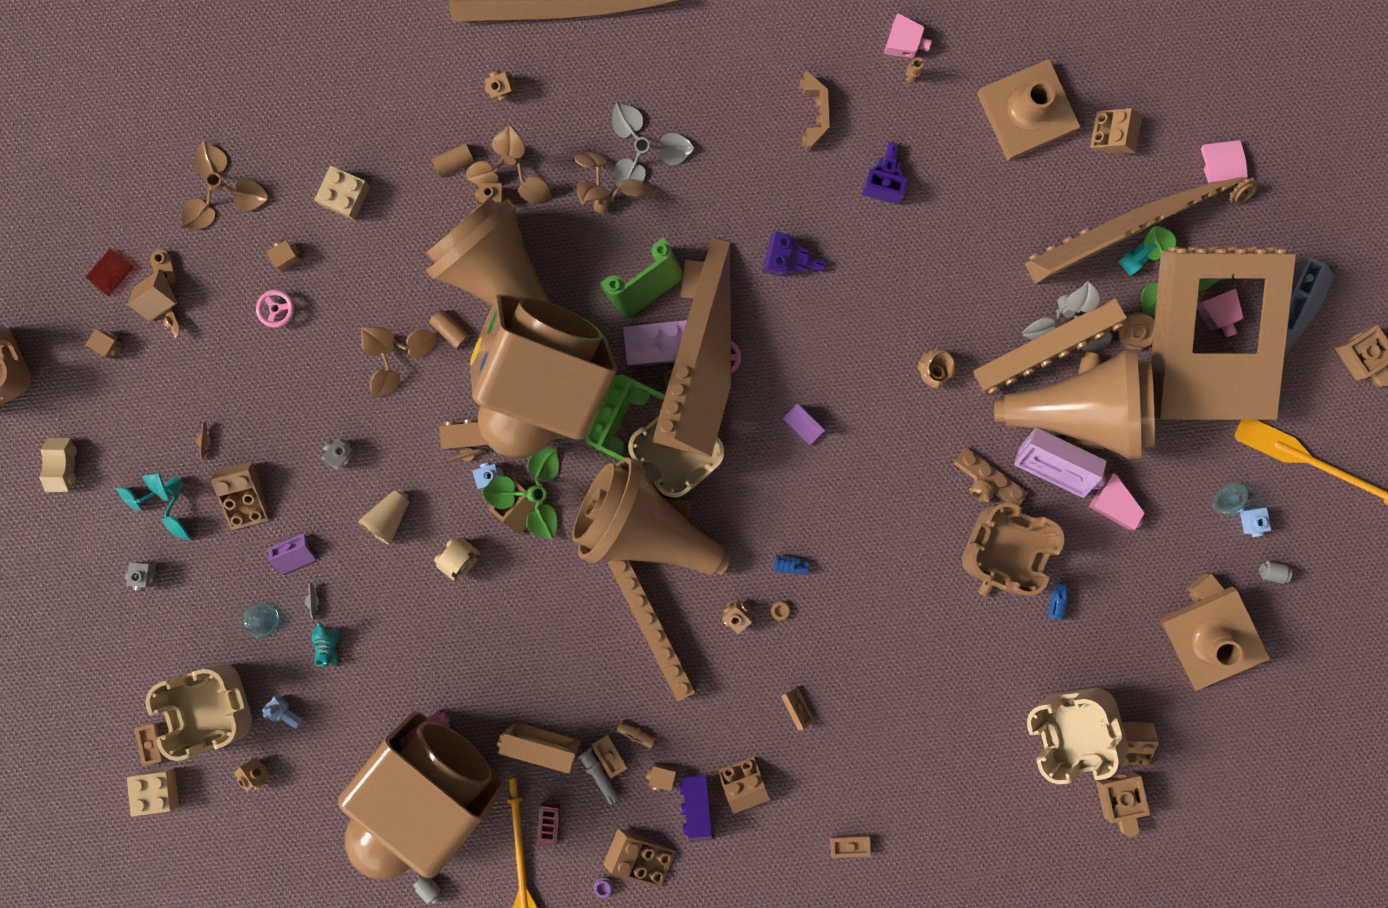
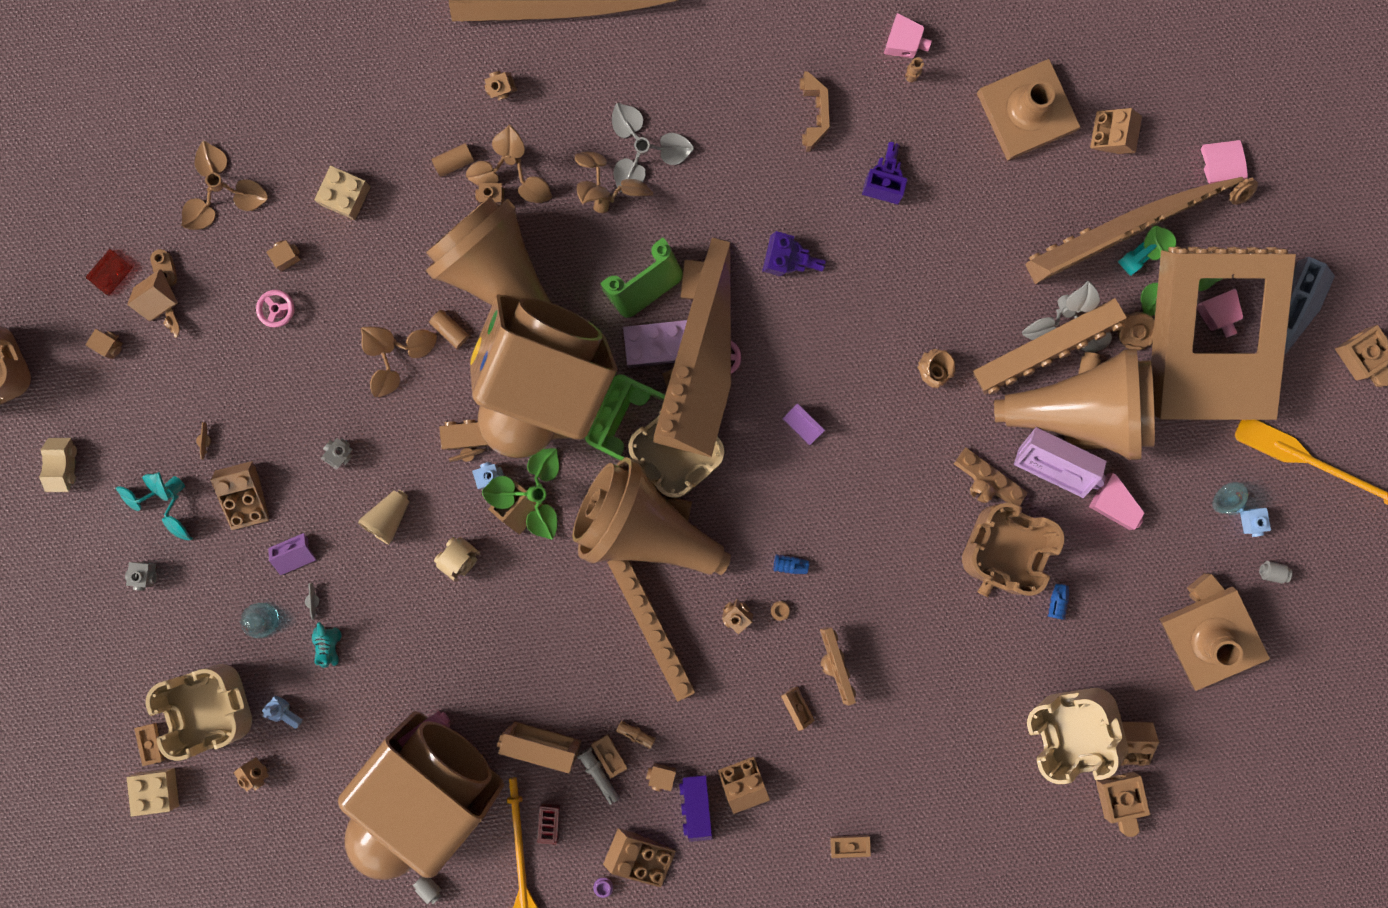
none -> medium nougat plate [820,627,856,705]

